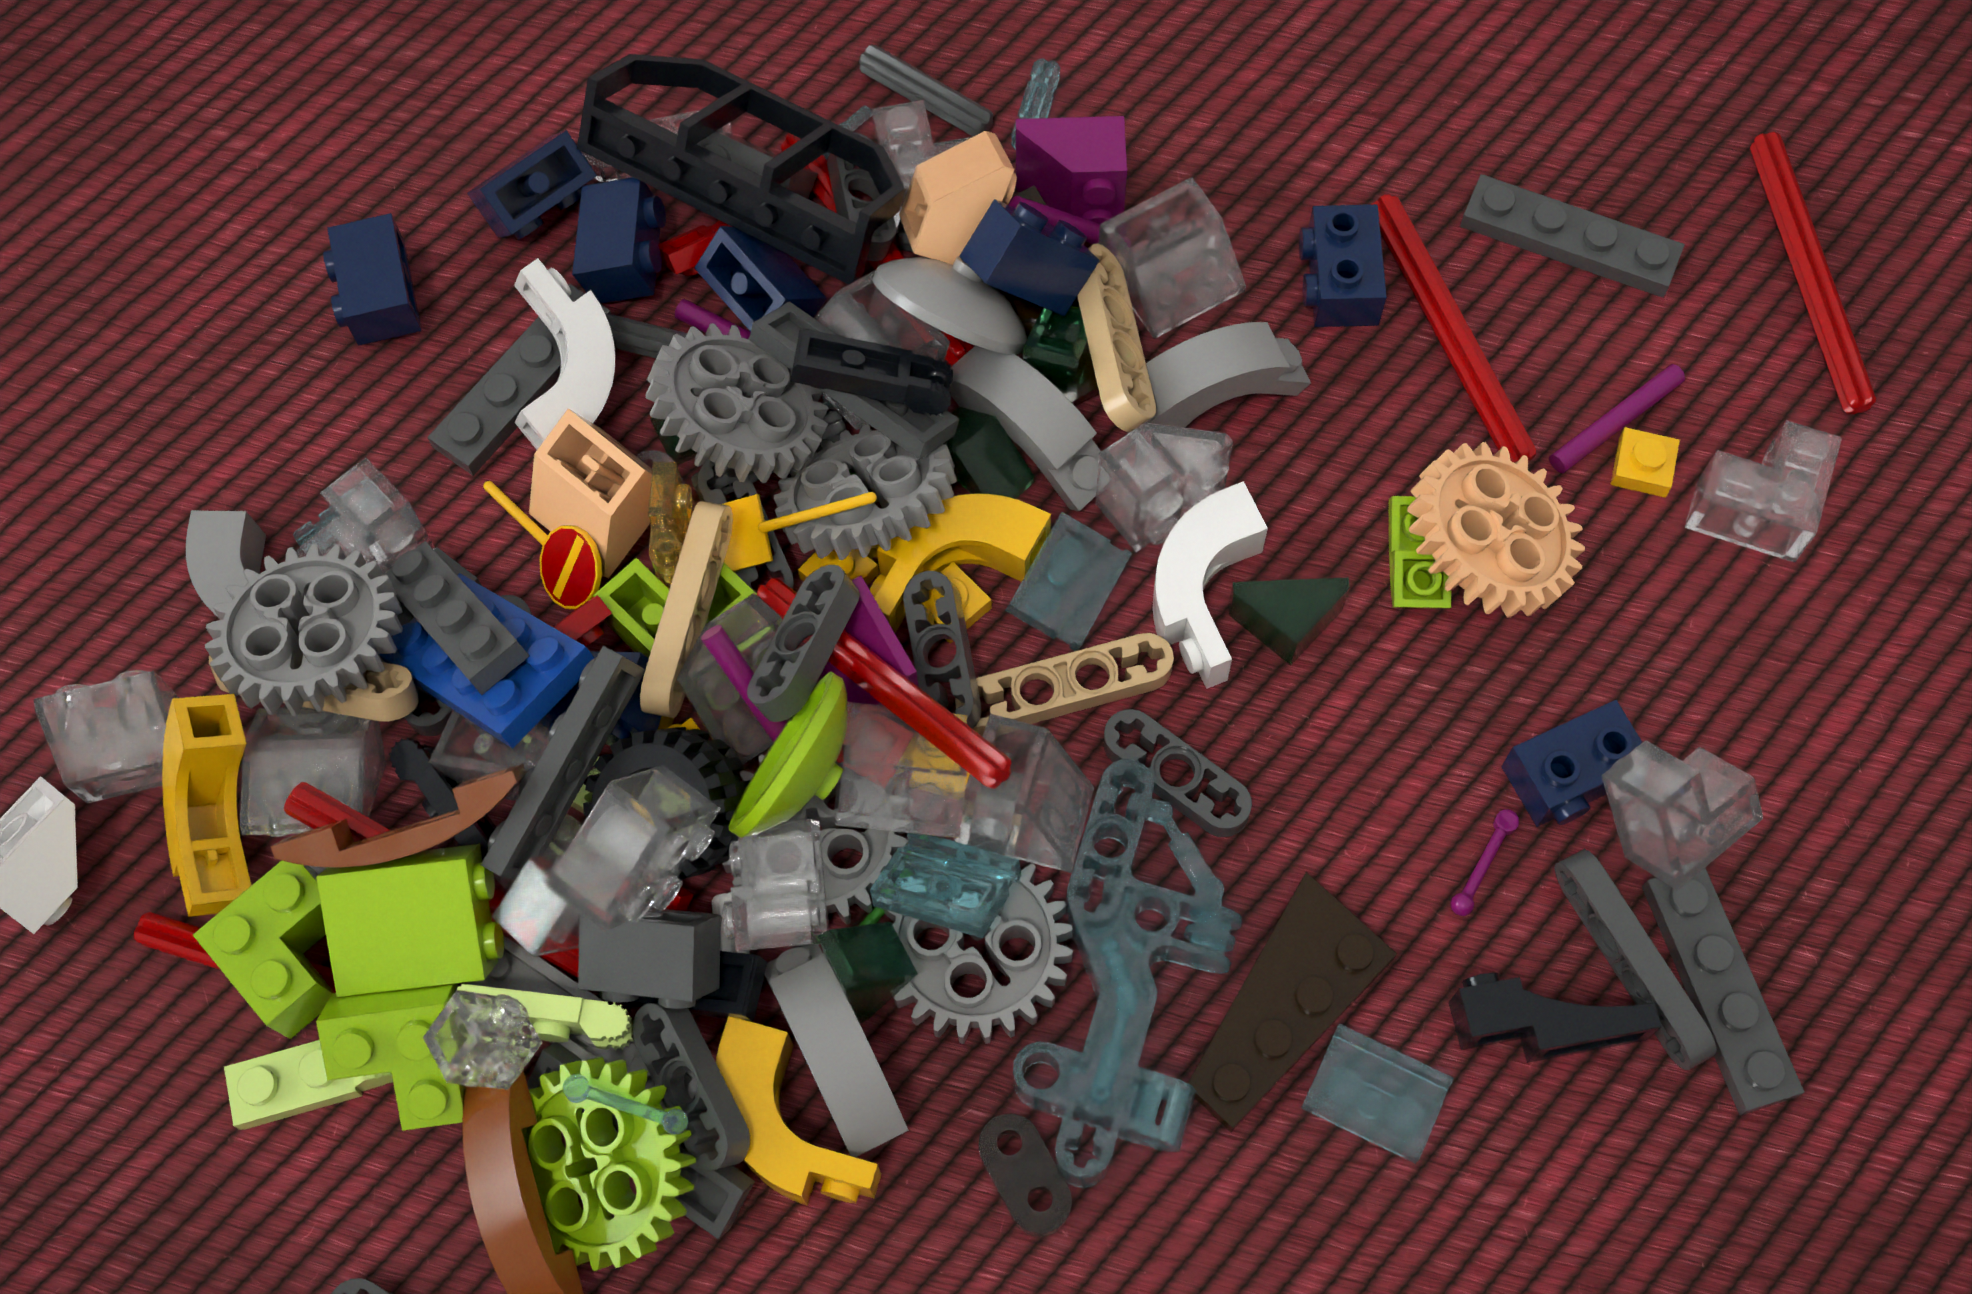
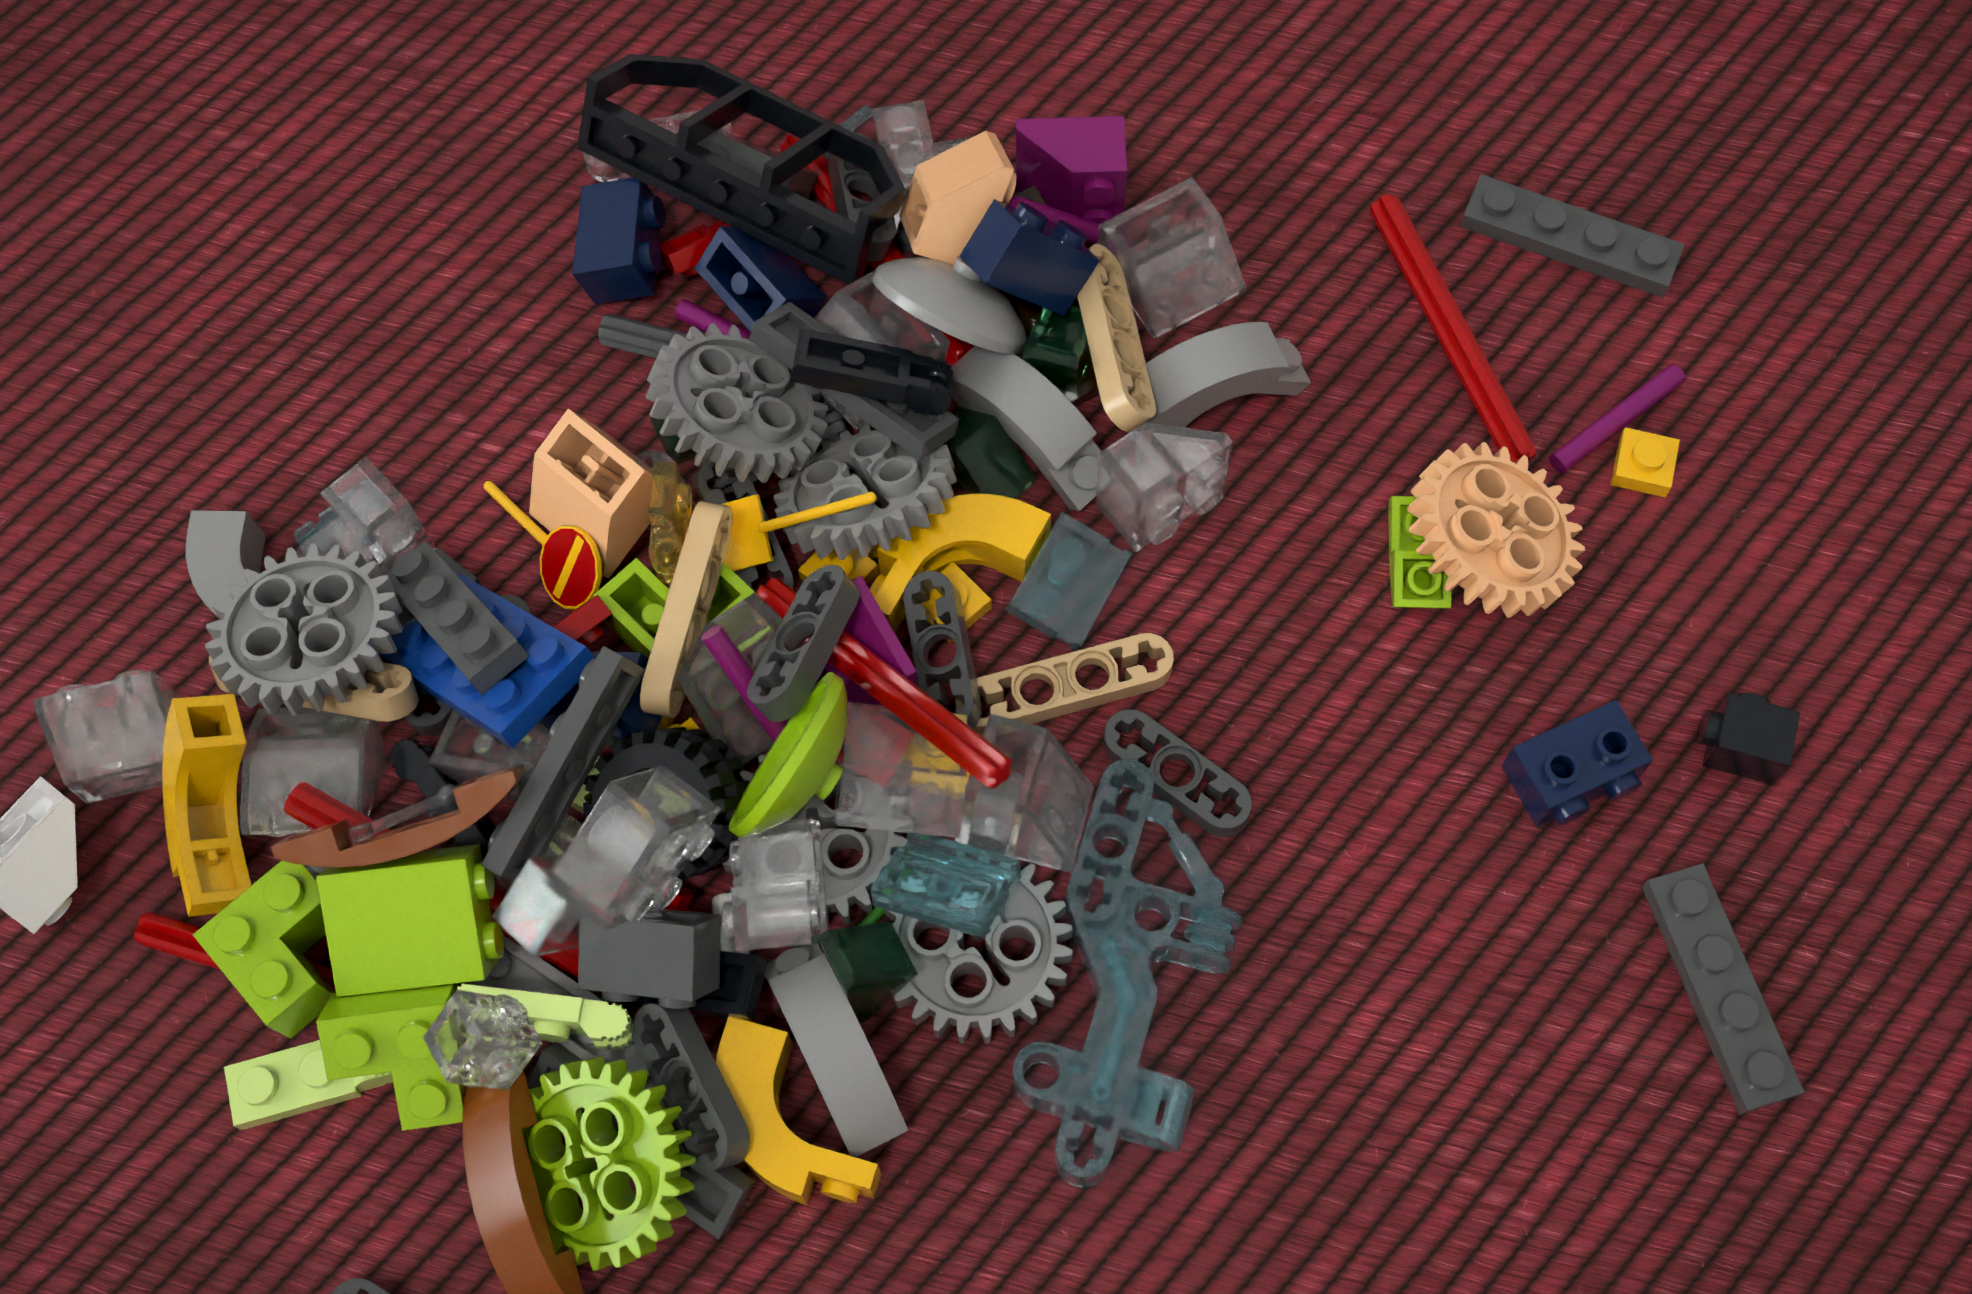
dark blue brick [323,213,422,346] -> none
dark grey plate [427,283,611,476] -> none
dark blue brick [467,130,597,240] -> none
white arch [514,258,615,450] -> none
clear light blue hinge [563,1074,688,1135] -> none
dark grey axle [859,44,994,137] -> none
clear smoke plate [978,1113,1072,1237] -> none
clear light blue axle [1011,58,1060,150] -> none
white arch [1152,481,1268,689] -> none
dark brown wing [1186,872,1397,1132] -> none
clear green slope [1228,577,1350,666] -> none
dark blue brick [1299,204,1387,327] -> none
clear light blue plate [1301,1023,1454,1164] -> none
black slope [1449,973,1662,1063] -> none
magenta hinge [1450,809,1519,916] -> none
dark grey beam [1554,849,1717,1070] -> none
clear brick [1602,740,1764,890] -> none
clear brick [1684,420,1842,563] -> none
red axle [1750,132,1876,415] -> none
none -> clear hinge [346,784,457,843]
none -> black brick [1698,693,1800,785]

